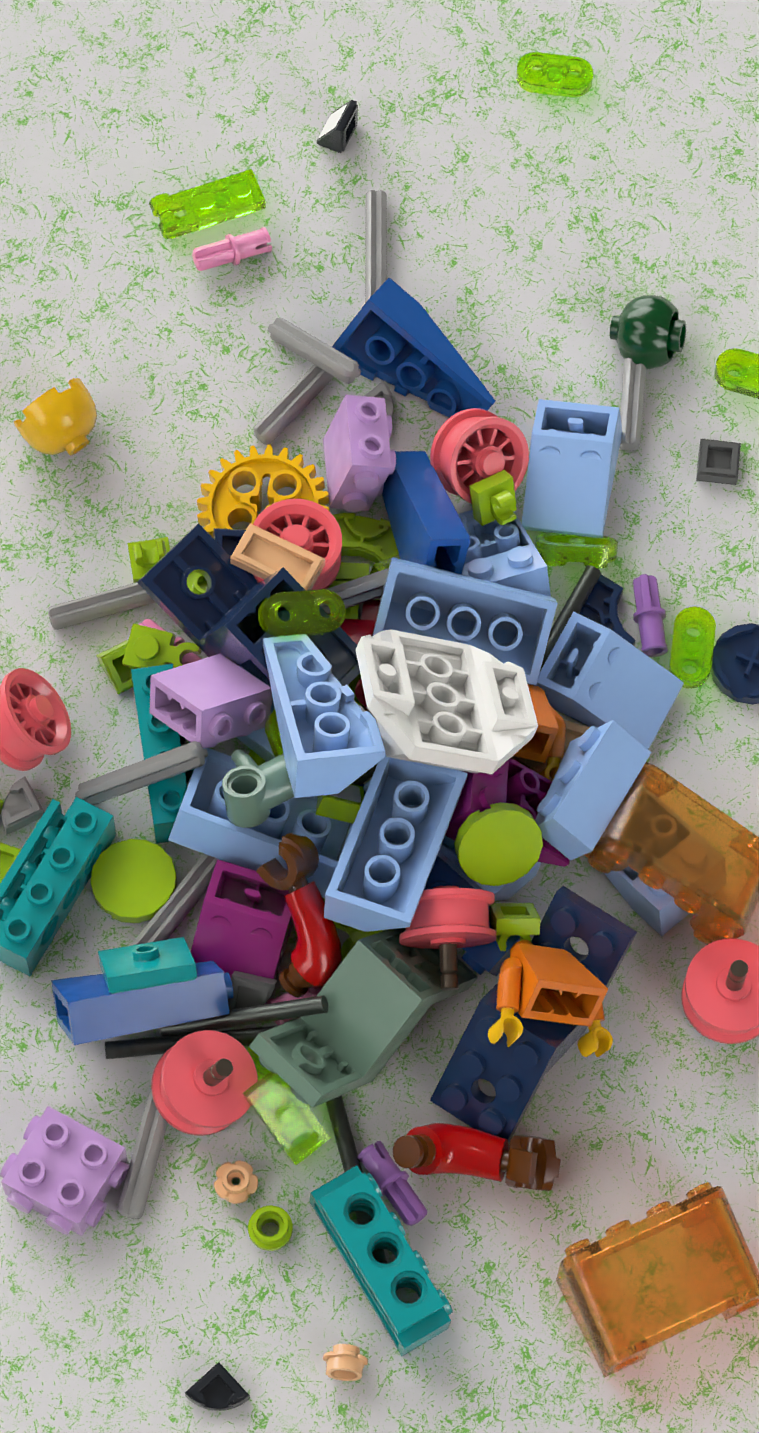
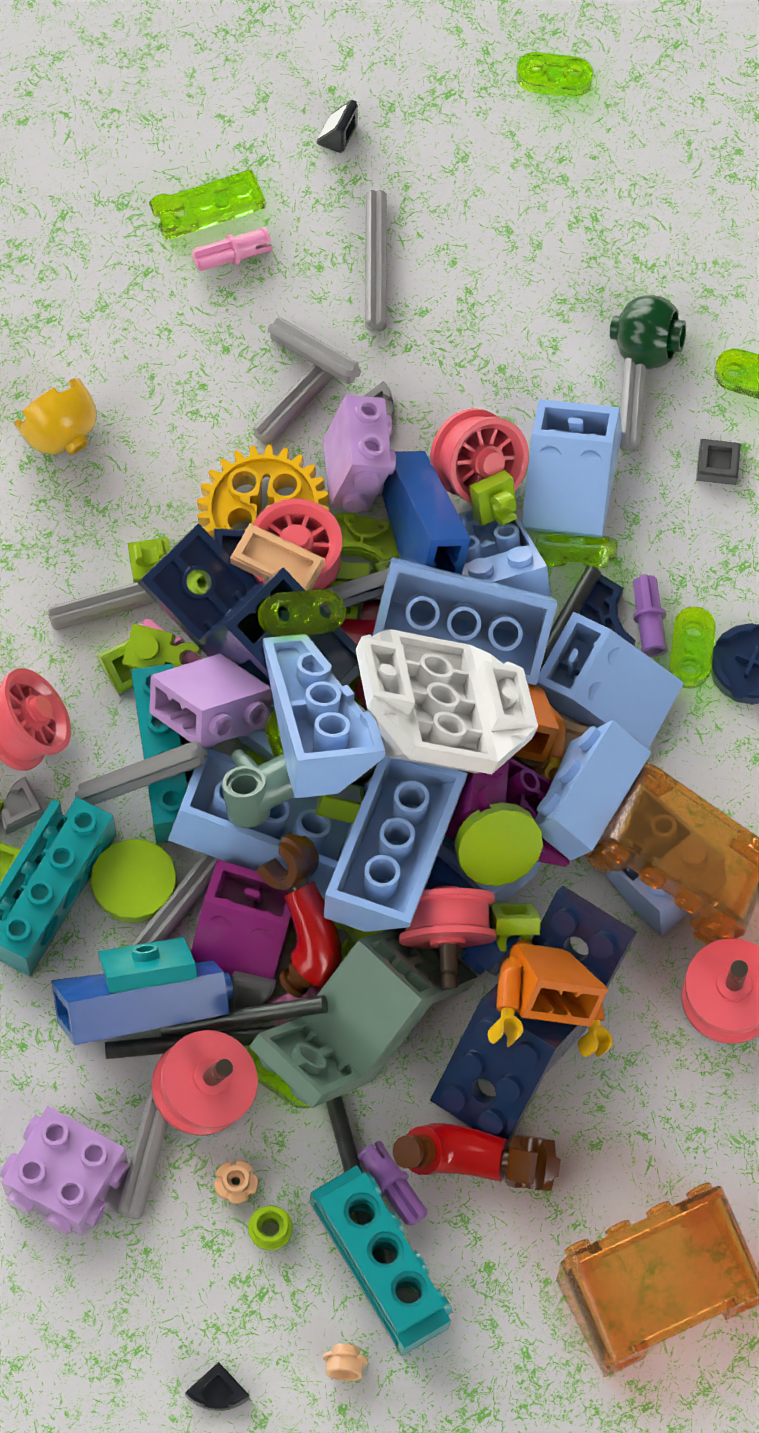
clear neon green plate [242,1071,331,1165] -> none
blue wedge [332,278,496,418] -> none

